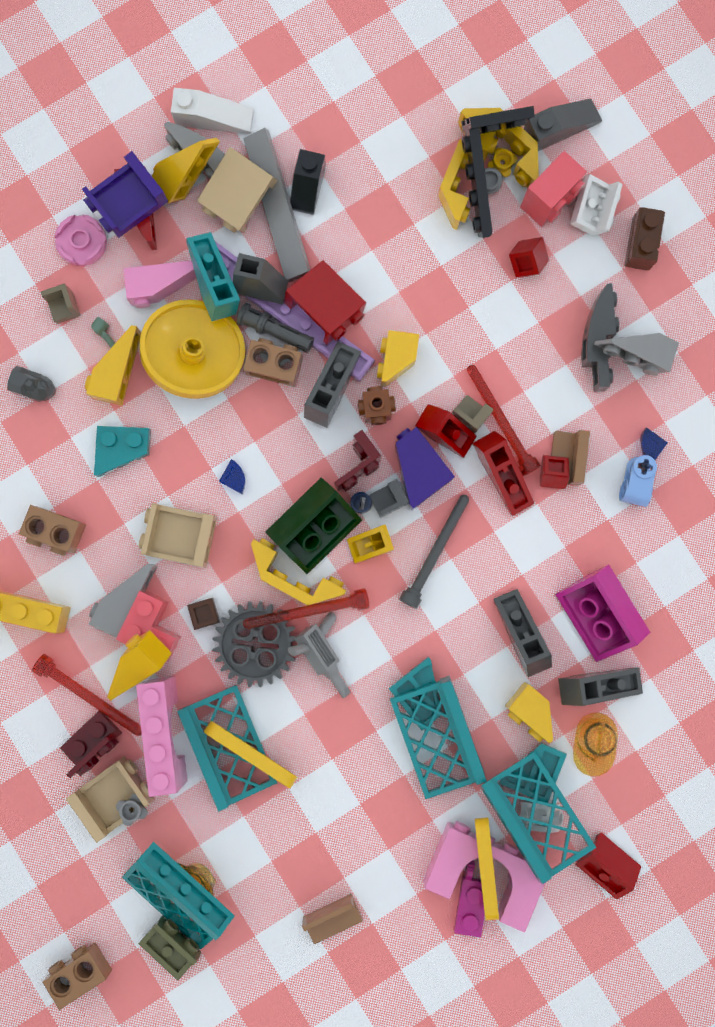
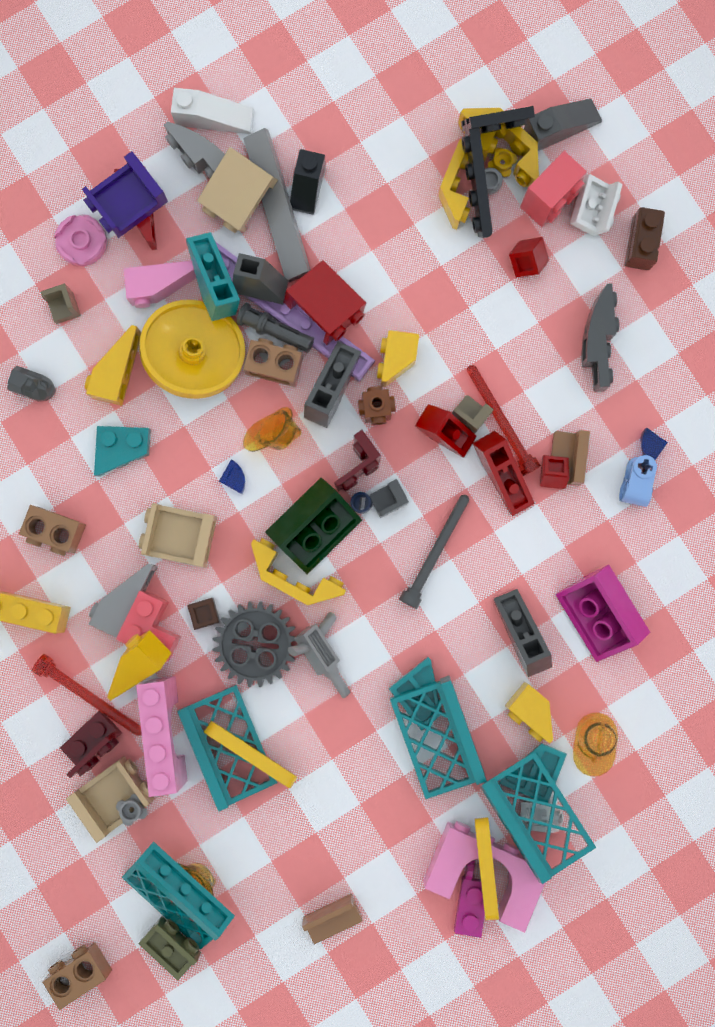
sand green hand [91,317,115,348] -> none
yellow slope [152,138,220,203] -> none
clear red piece [243,588,369,629] -> none
yellow slope [347,524,394,563] -> none
dark purple slope [395,427,455,510] -> none
dark grey slope [558,667,643,706] -> none
red panel [575,833,641,900] -> none
light grey slope [594,333,679,376] -> none
none -> clear yellow piece [243,407,301,452]

